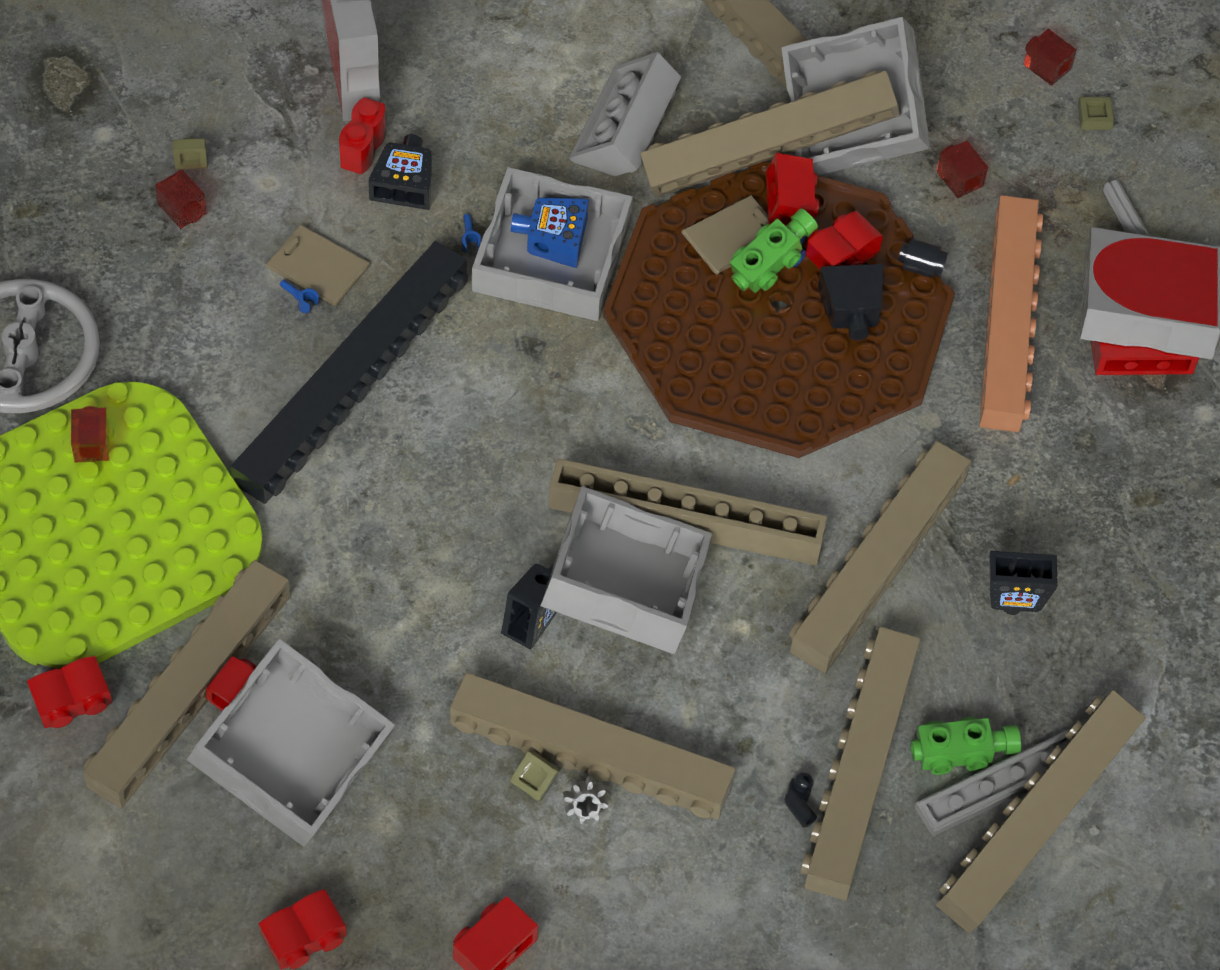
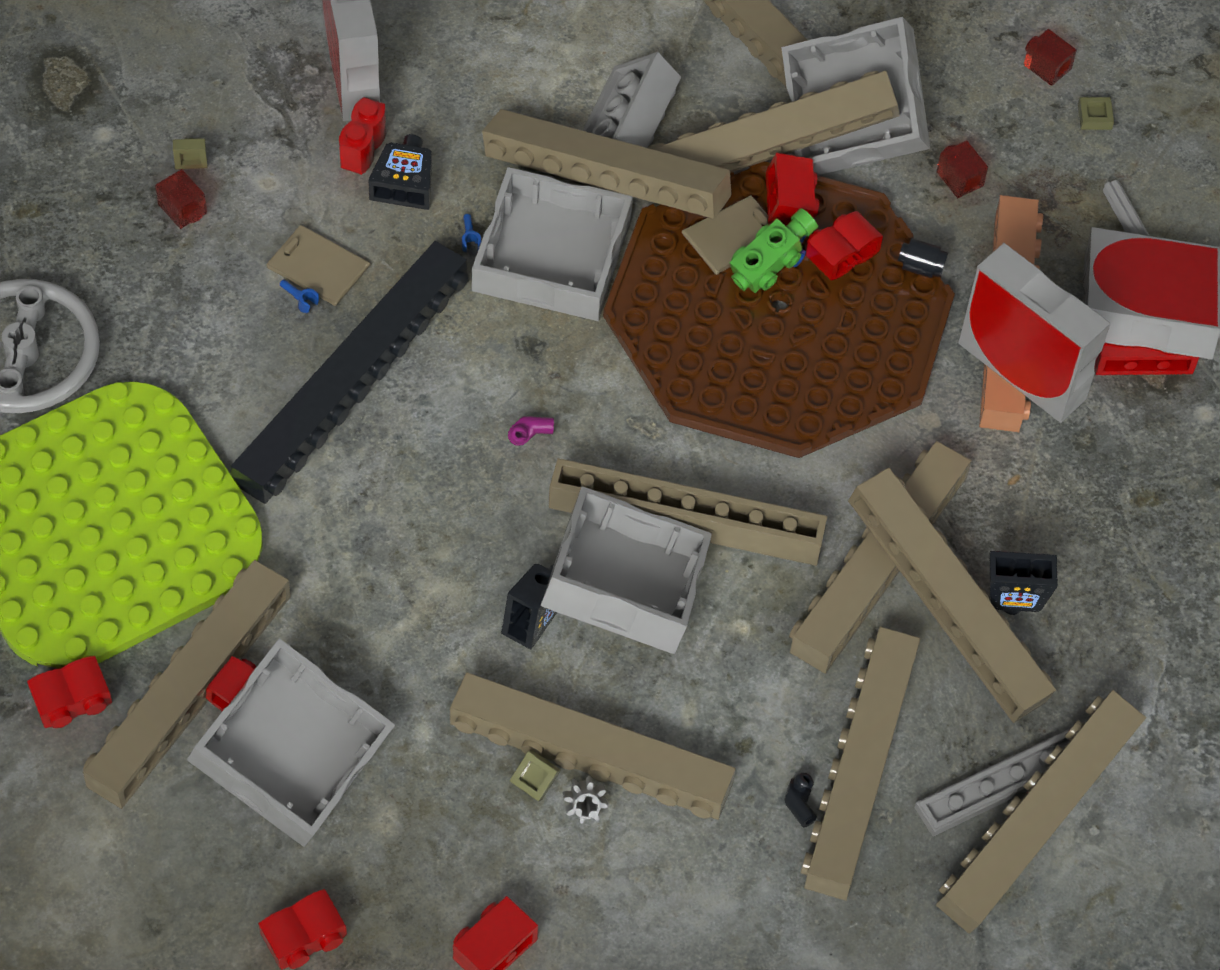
clear red brick [71,406,109,462] -> none
blue torso [511,198,589,268] -> none
black torso [818,264,883,340] -> none
bright green brick [910,717,1021,775] -> none
none -> dark tan brick [482,109,731,219]
none -> magenta arm [508,416,554,446]
none -> dark tan brick [848,468,1056,723]
none -> tile [958,243,1110,423]

